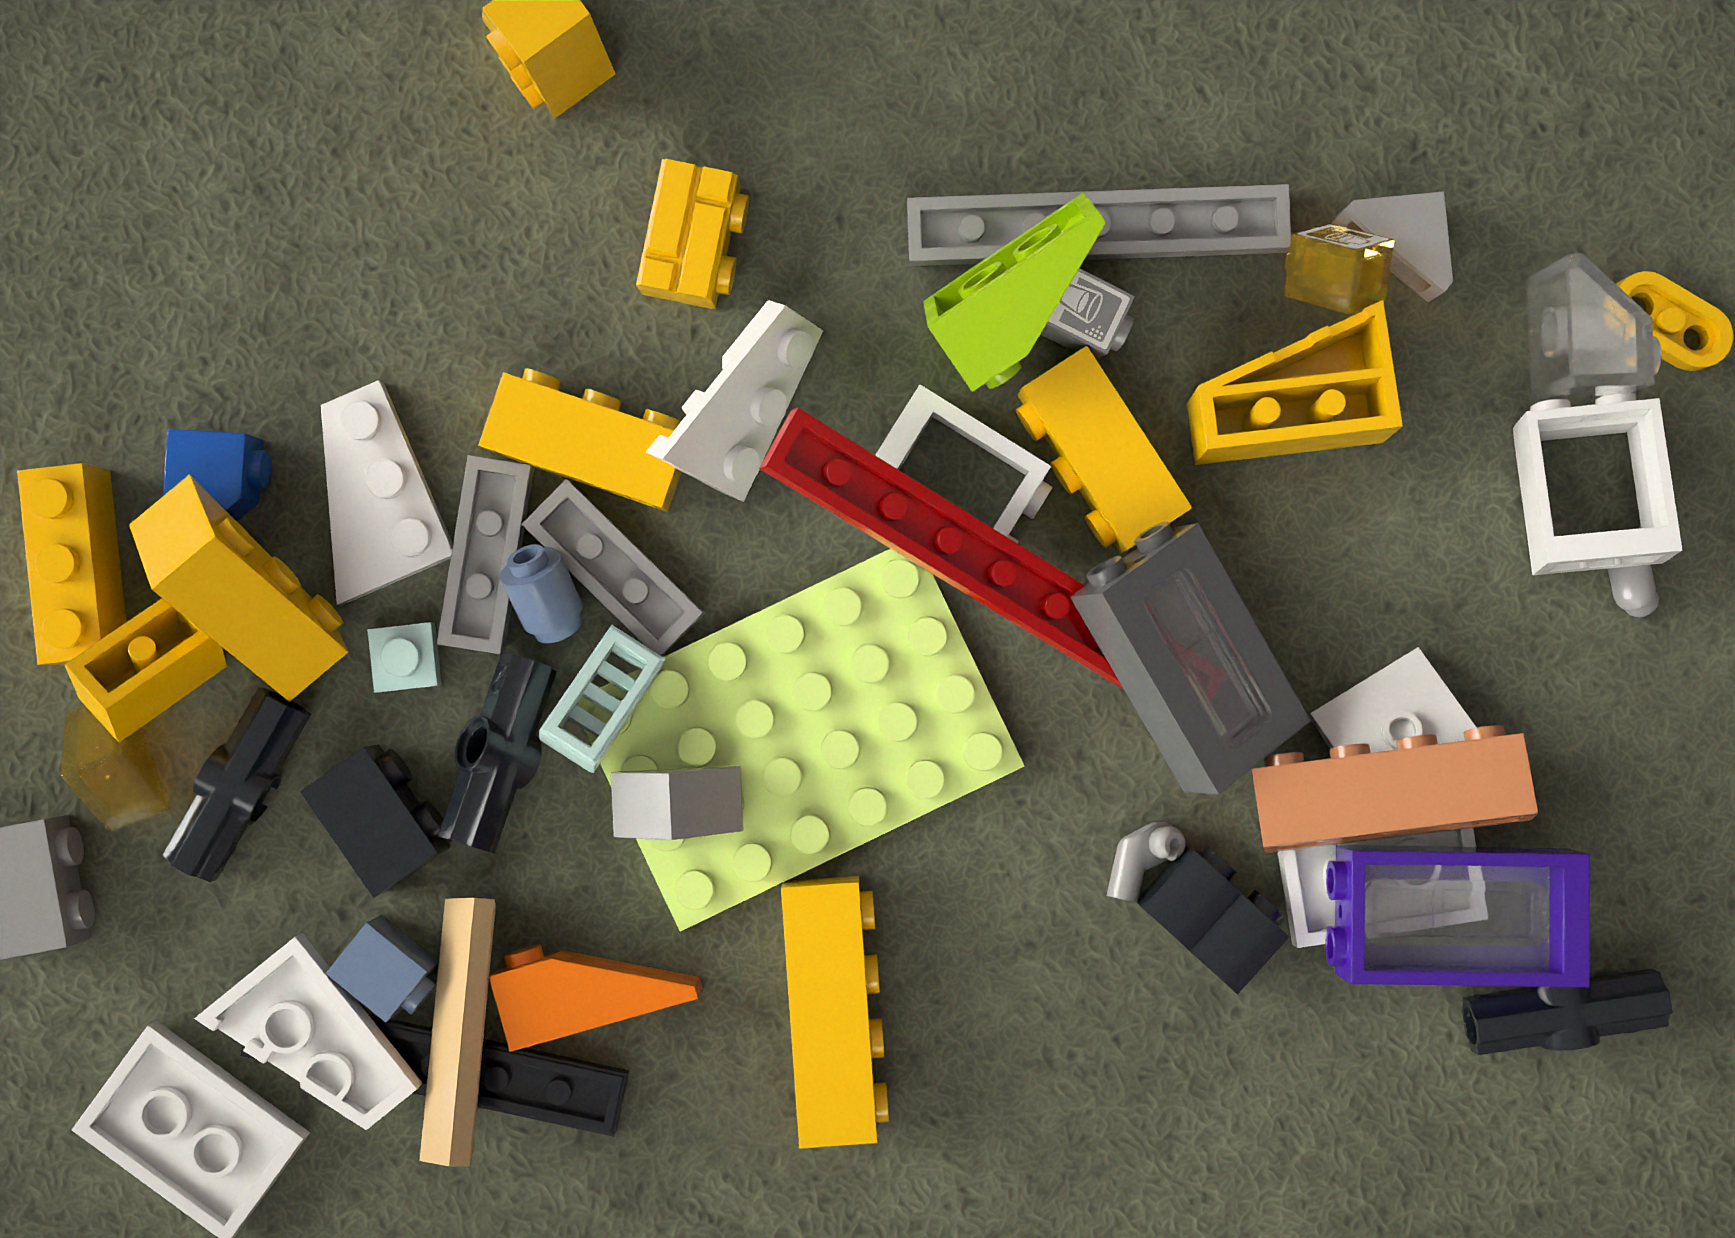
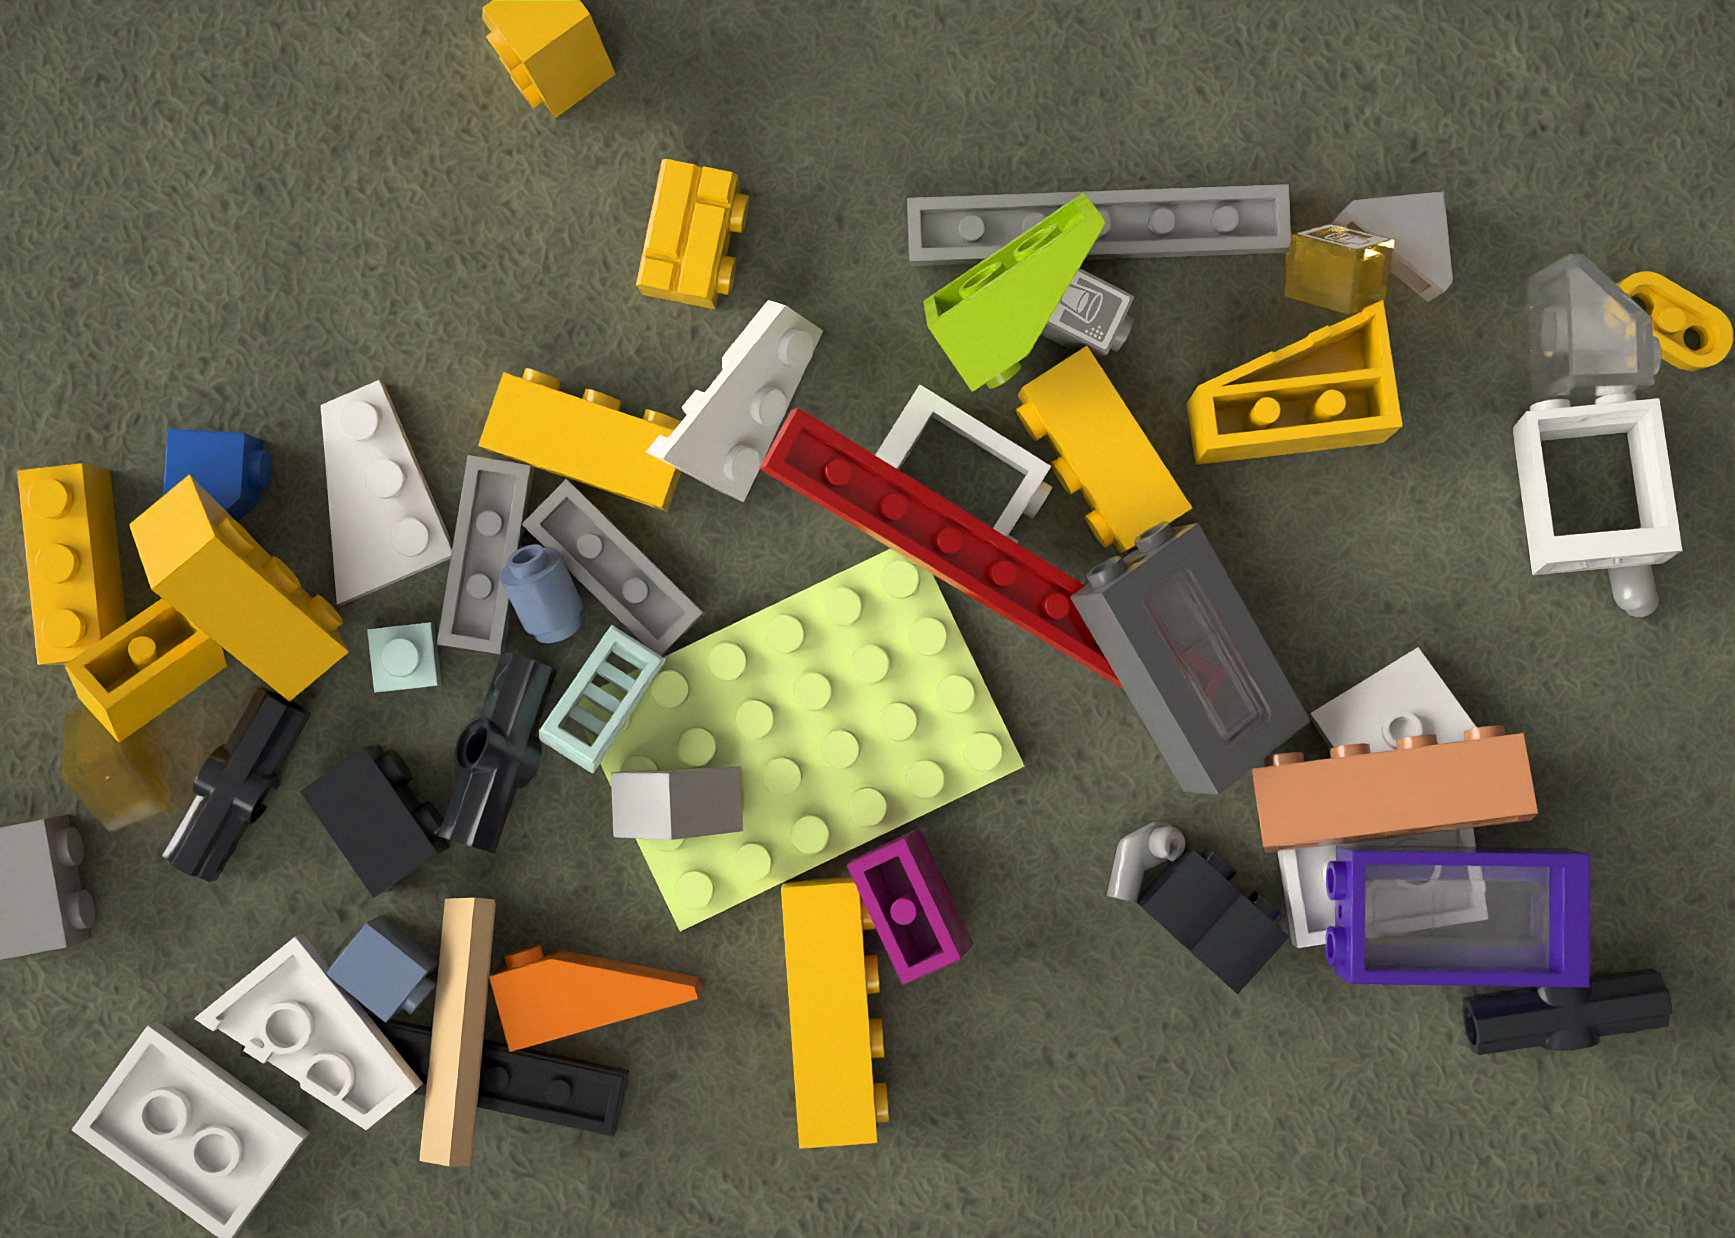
none -> magenta brick [847,828,974,985]

